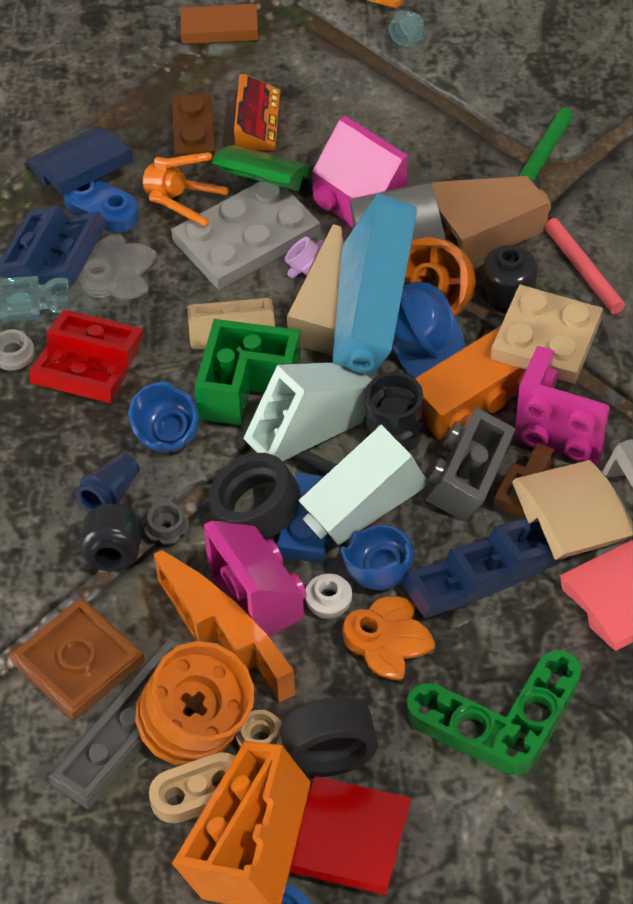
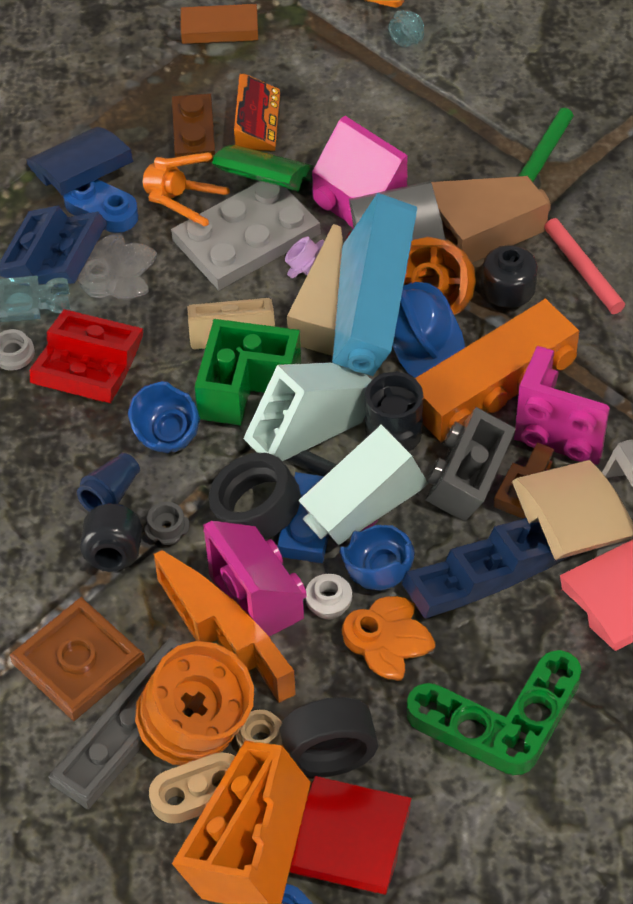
tan plate [491,284,603,384] -> none

